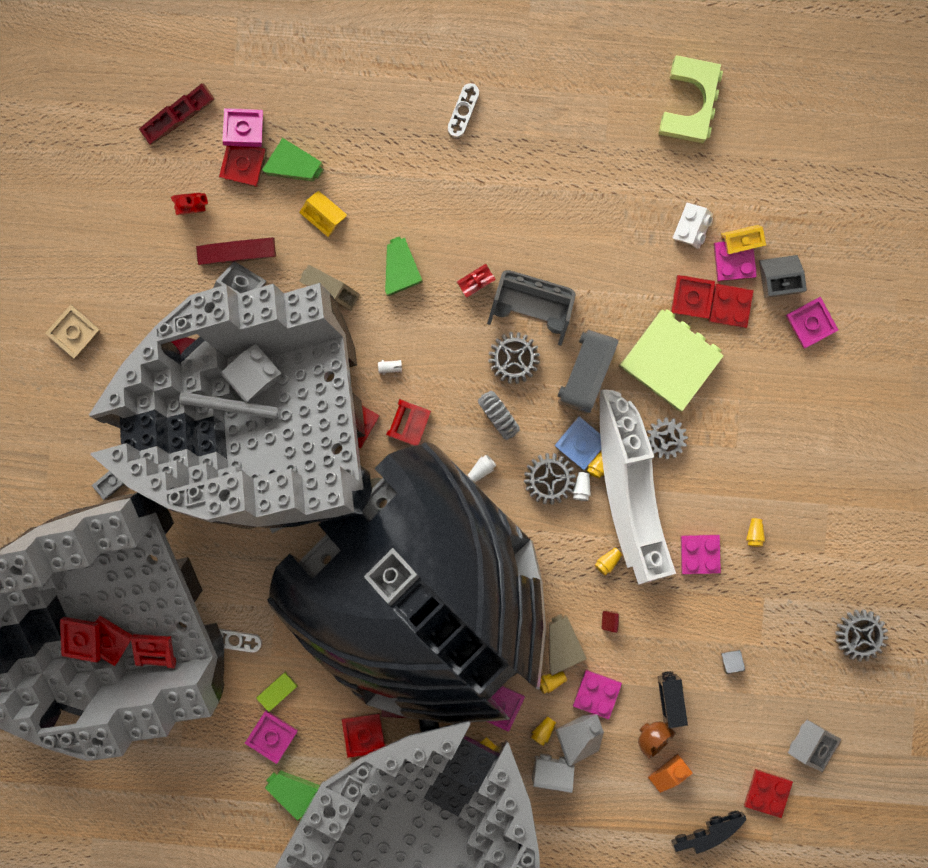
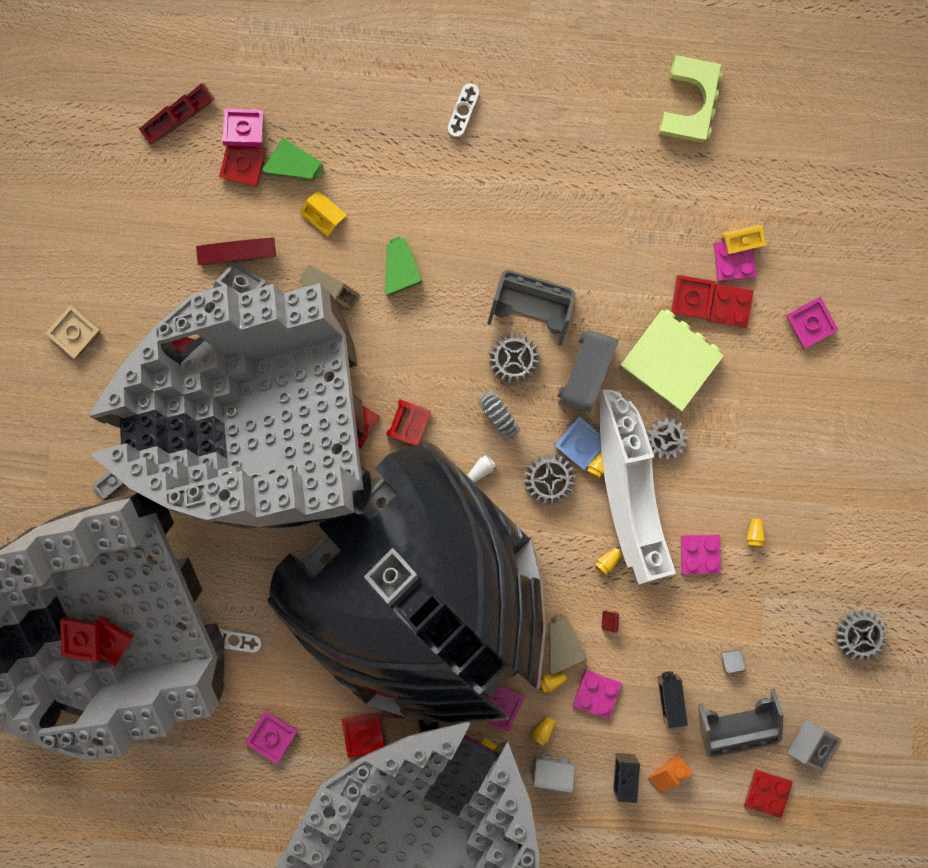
red plate [131,634,176,669] -> none
red hips [171,193,208,215] -> none
light grey axle [179,392,278,419] -> none
light grey slope [221,344,281,403] -> none
lime tile [256,672,298,712] -> none
bright green slope [265,770,320,821] -> none
white pin [378,360,402,375] -> none
red hips [457,264,496,298] -> none
light grey slope [555,714,604,766] -> none
white cone [572,472,591,501] -> none
dark orange cylinder [638,721,676,759] -> none
black slope [671,810,747,854] -> none
white bracket [673,203,713,249] -> none
dark grey slope [759,255,807,298] -> none
none -> black window [613,753,640,803]
none -> dark grey windscreen [699,688,784,757]

